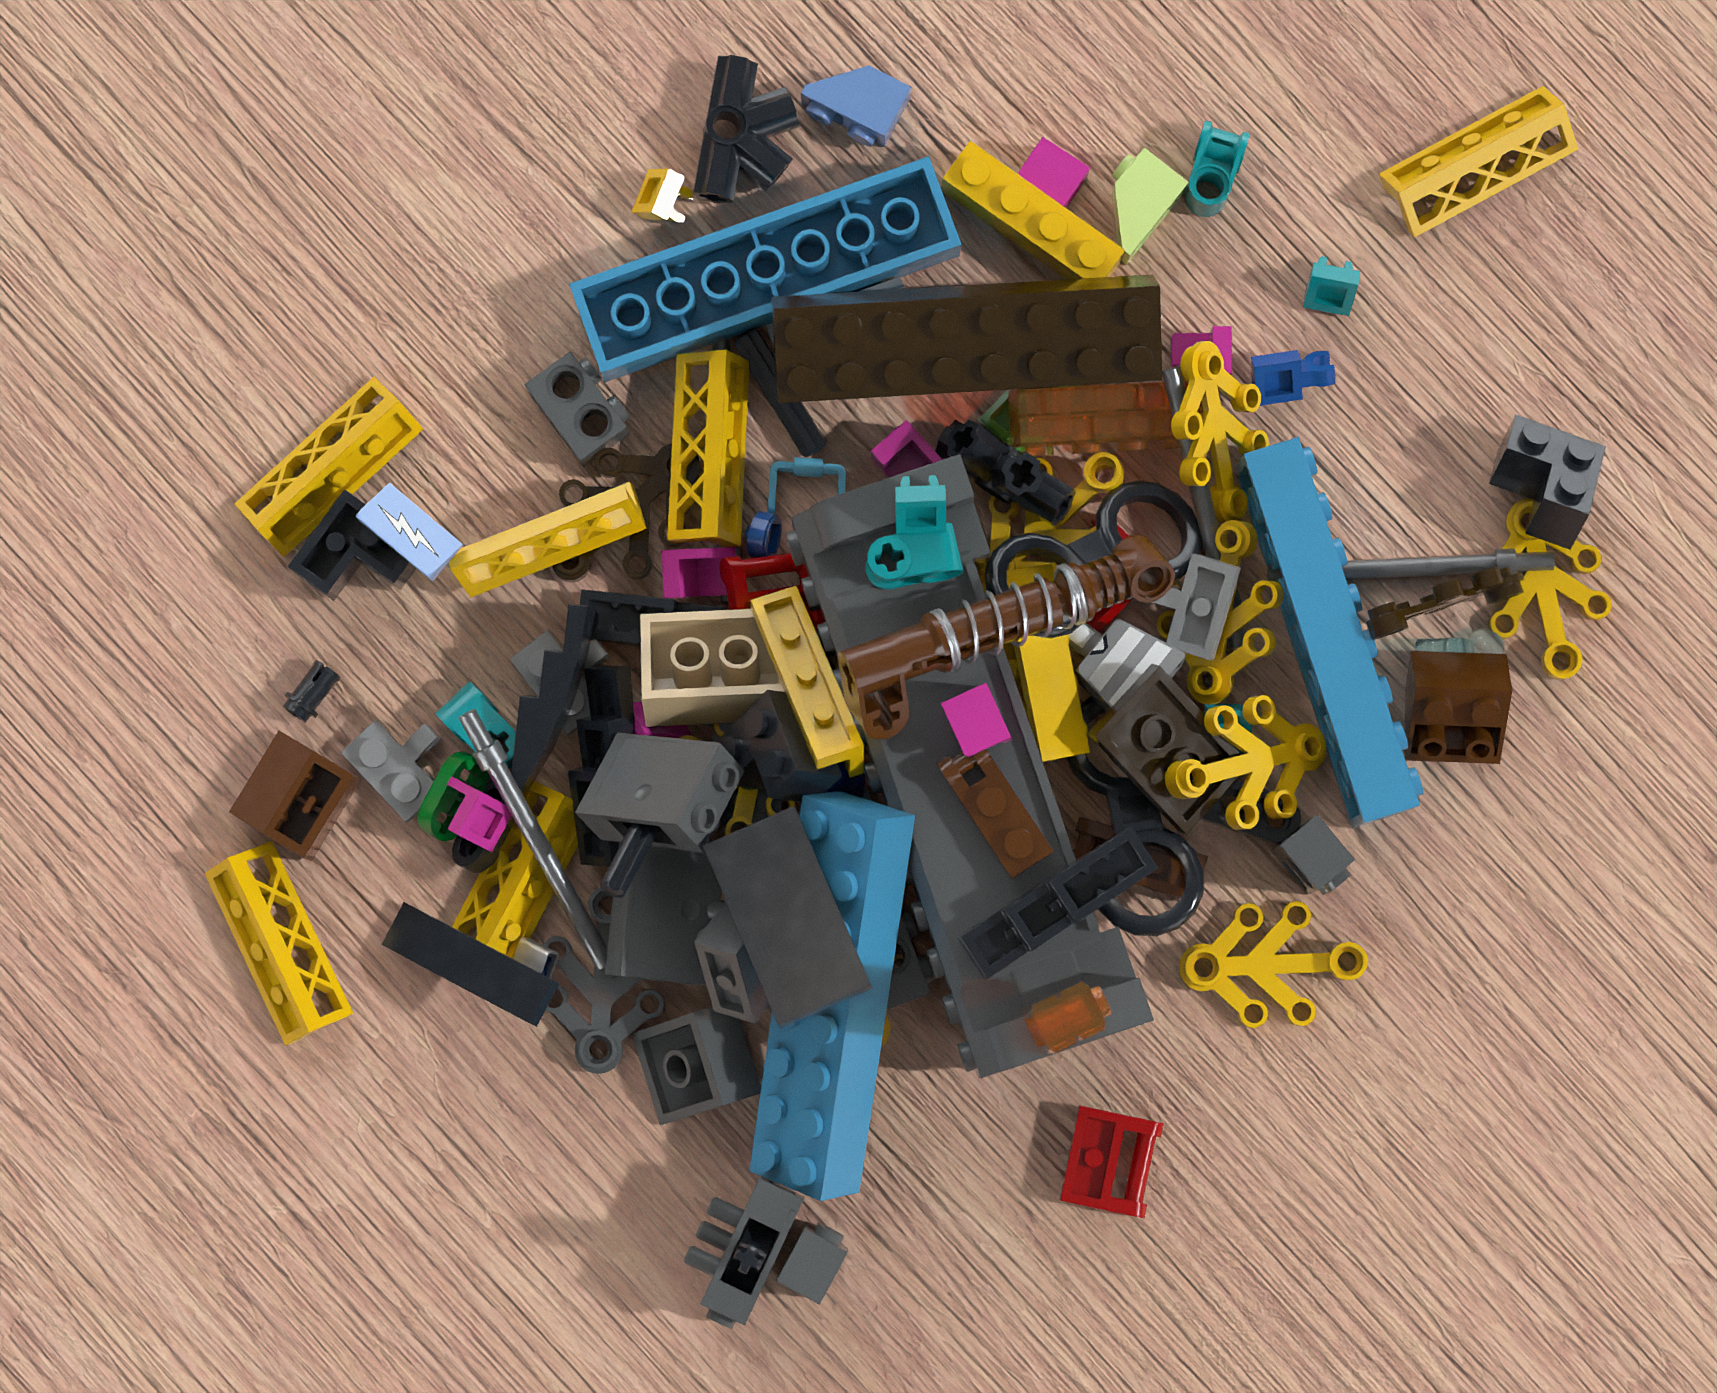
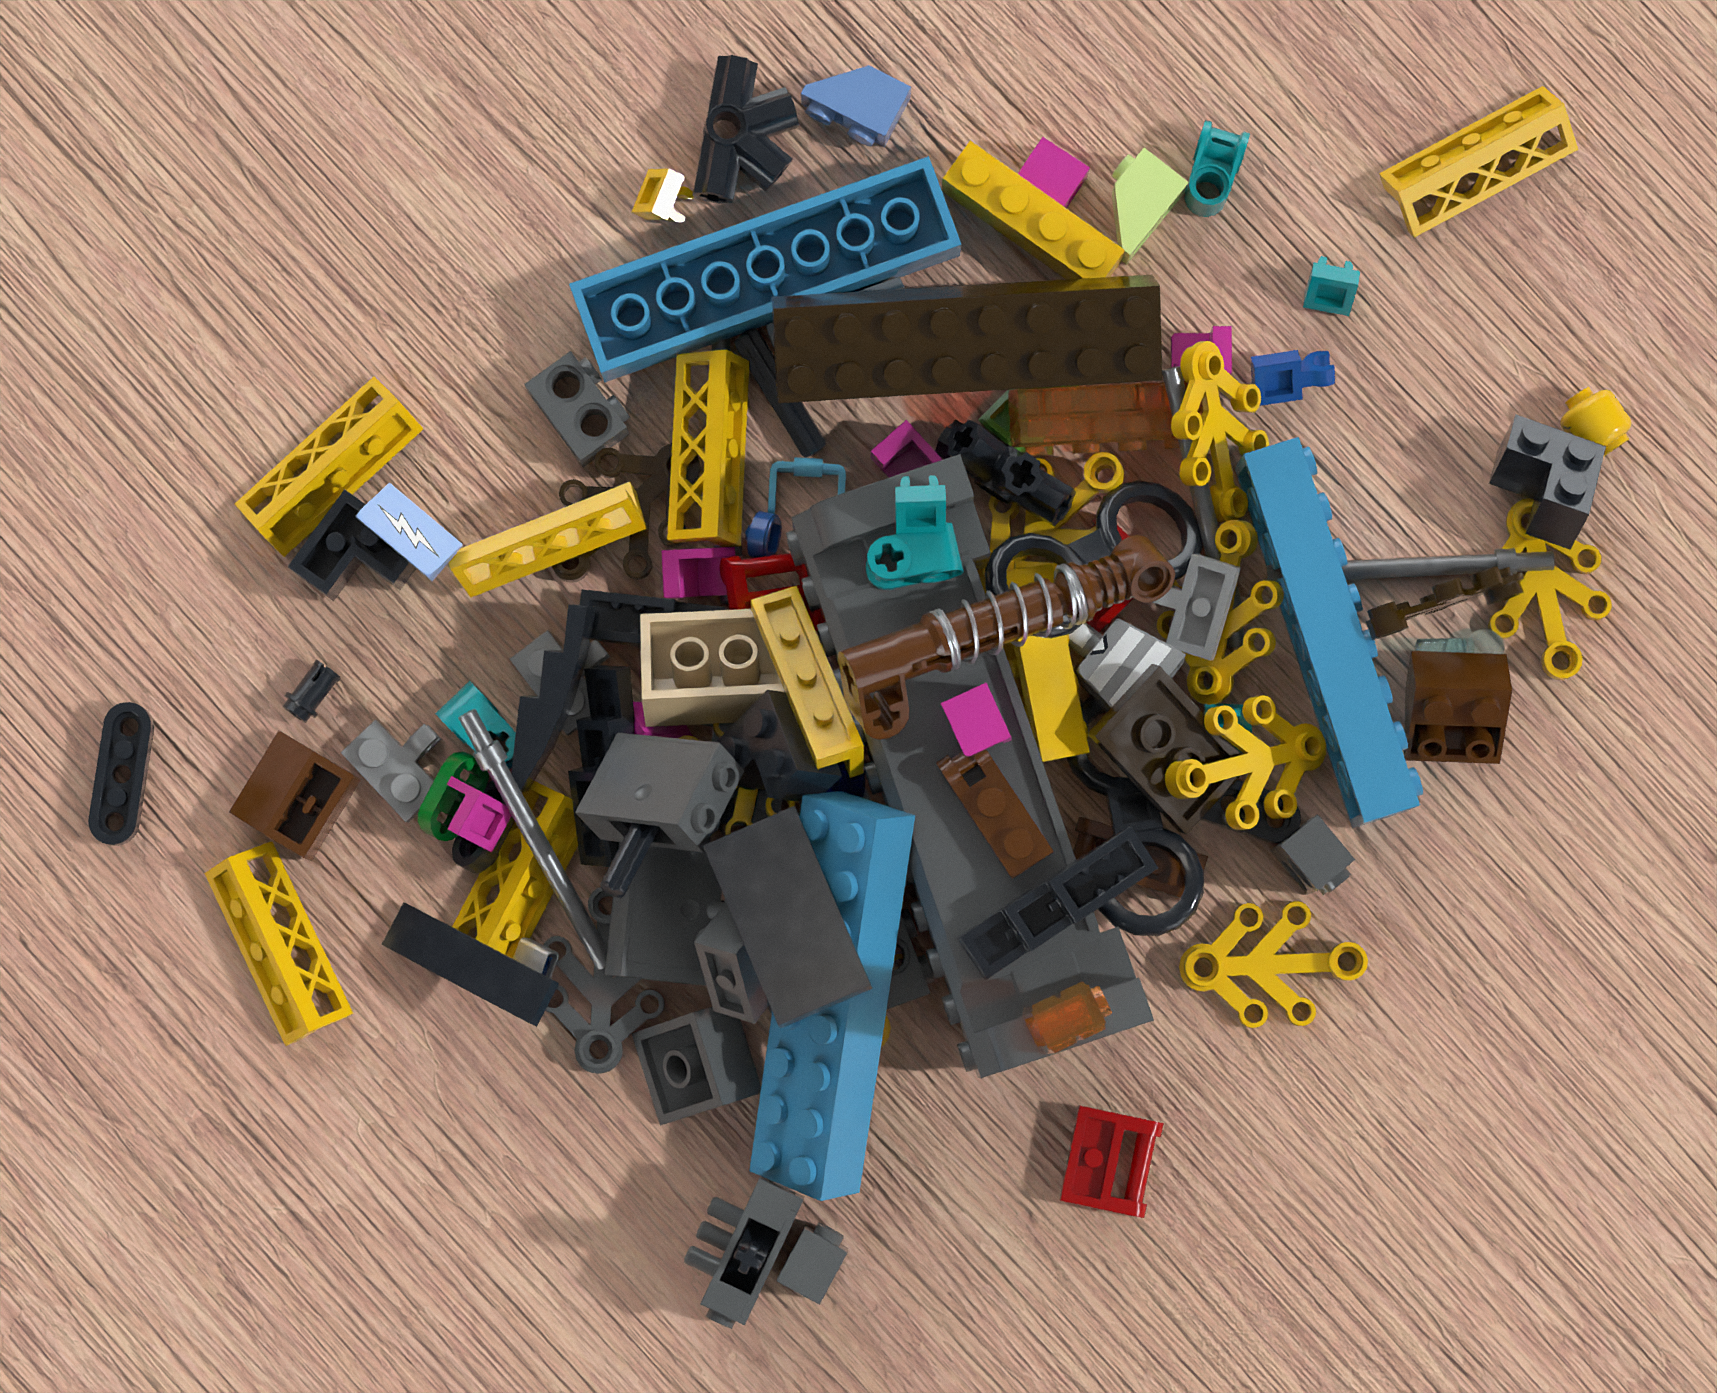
none -> black plate [88,702,154,846]
none -> yellow head [1560,387,1632,457]

